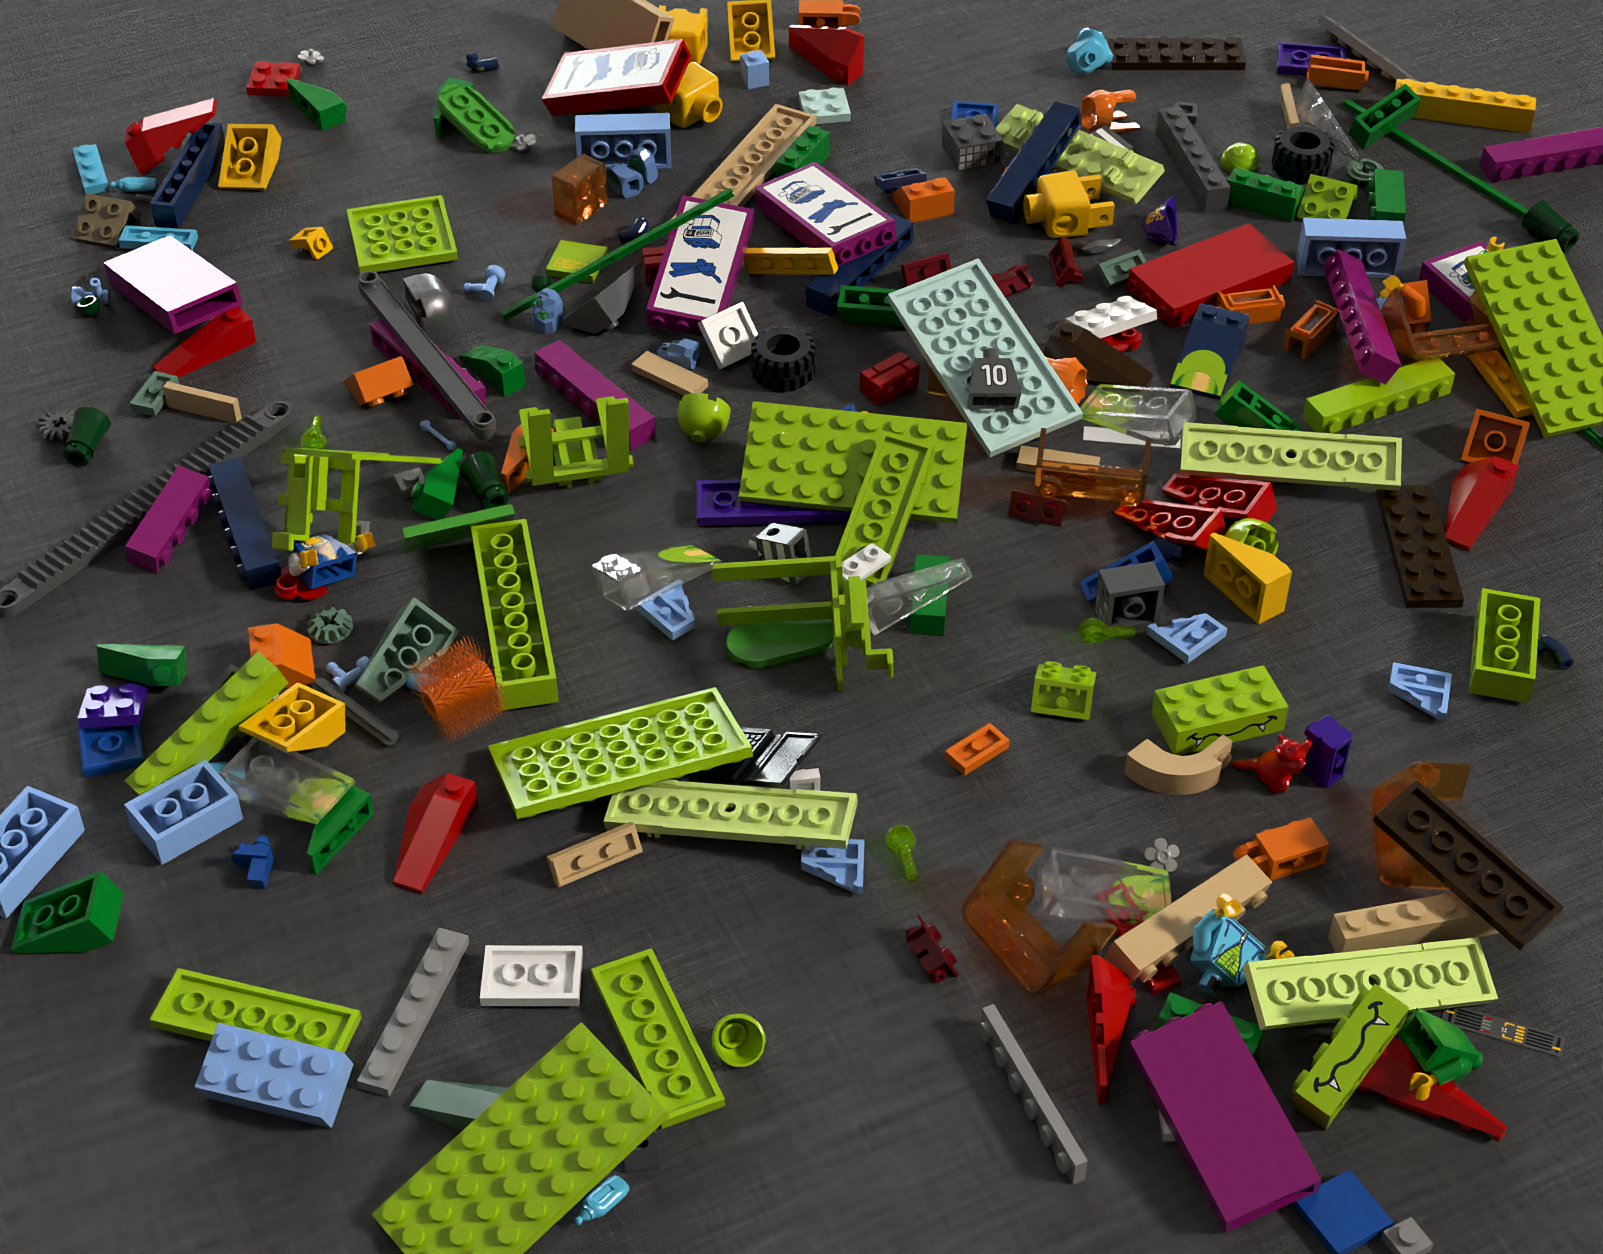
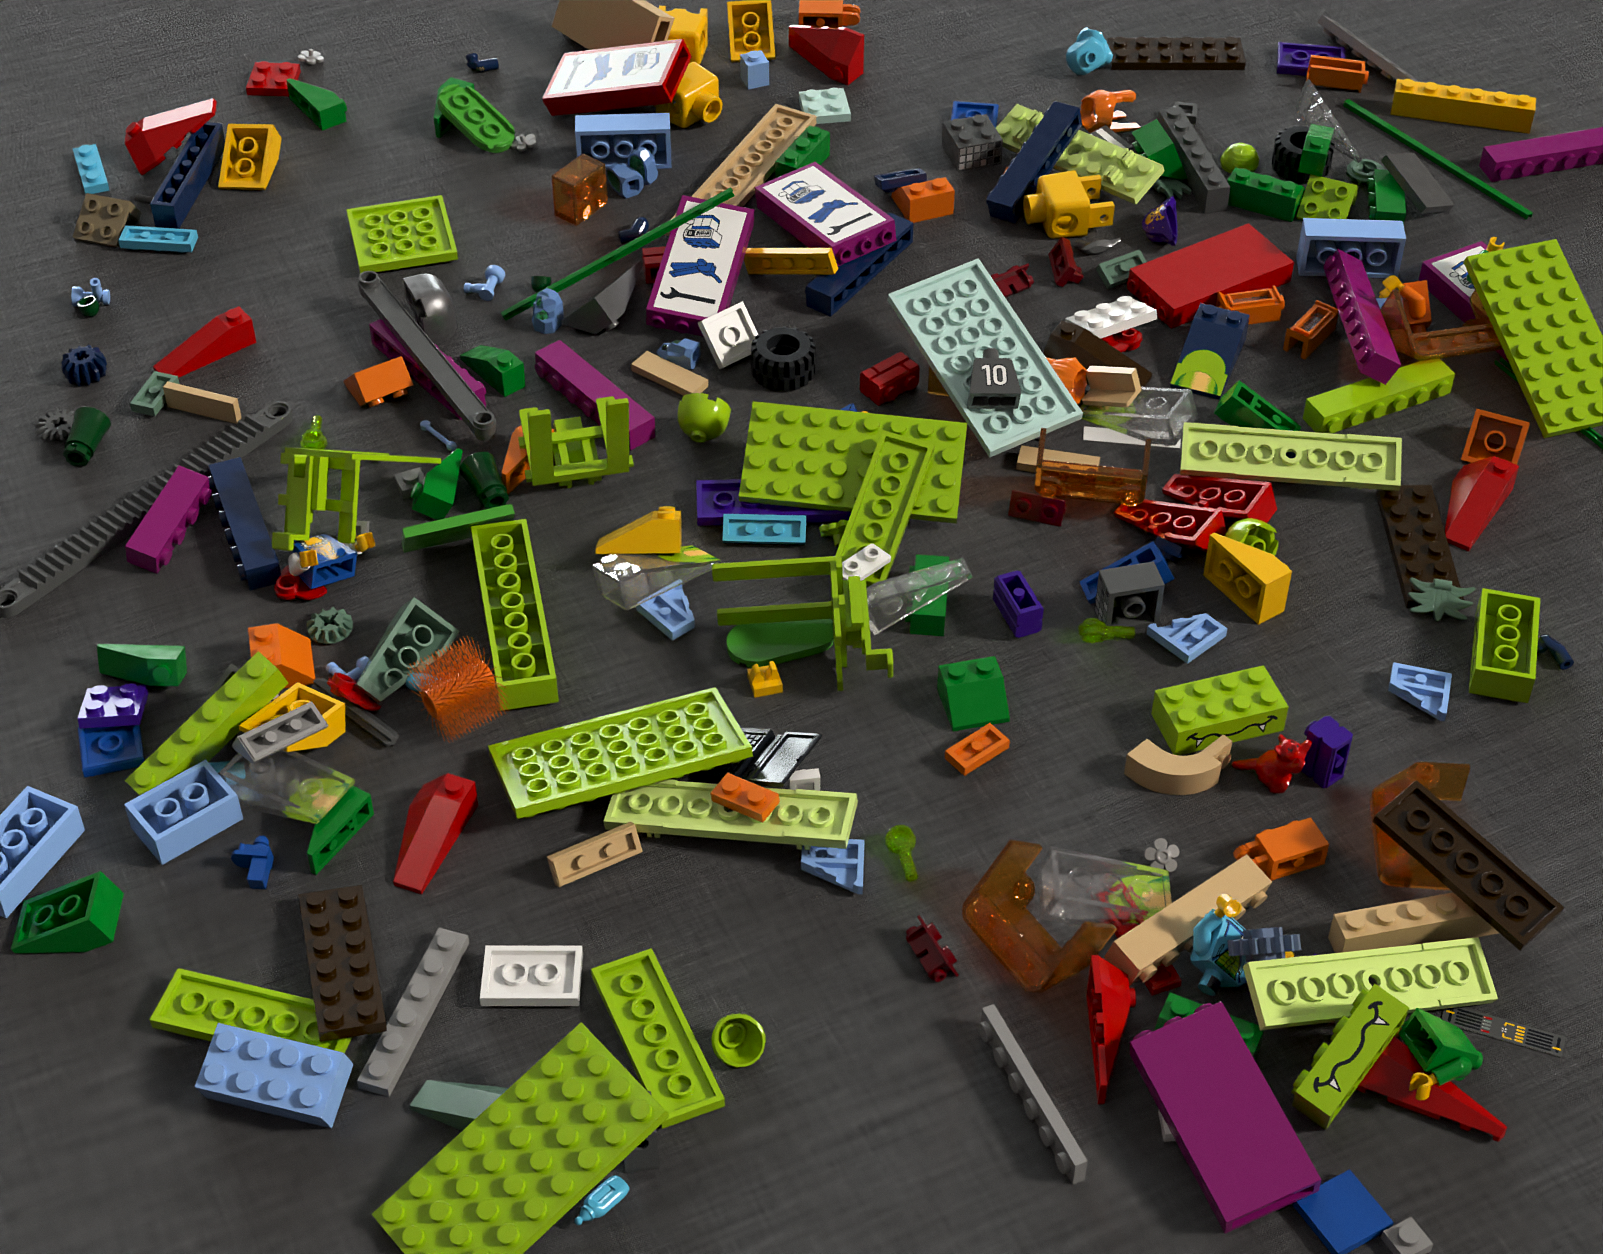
brick [103,235,243,334] -> none
medium azure piece [110,177,157,192] -> none
yellow bracket [289,227,333,260] -> none
lime tile [546,240,608,283] -> none
dark grey torso [748,523,811,587] -> none
green brick [837,285,905,328] -> none
dark red hinge [901,252,951,287] -> none
lime bracket [1031,661,1096,720] -> none
tan tile [1280,83,1299,127] -> none
green brick [1348,83,1421,149] -> none
yellow plate [1466,342,1533,418] -> none
dark green plant [1522,200,1580,252] -> none
none -> dark blue gear [61,344,107,386]
none -> light grey slope [232,701,329,764]
none -> dark brown plate [298,885,387,1042]
none -> red plate [327,673,381,711]
none -> yellow slope [596,506,682,554]
none -> orange plate [710,773,780,823]
none -> medium azure plate [723,514,806,545]
none -> yellow tile [747,661,783,698]
none -> lime plant [819,520,848,547]
none -> green slope [937,656,1010,732]
none -> dark purple brick [993,570,1044,638]
none -> tan panel [1082,366,1142,407]
none -> green slope [1132,119,1187,180]
none -> sand green piece [1152,176,1192,199]
none -> sand blue gear [1227,927,1301,963]
none -> green slope [1298,124,1334,177]
none -> dark grey tile [1381,153,1455,213]
none -> sand green piece [1407,577,1476,622]

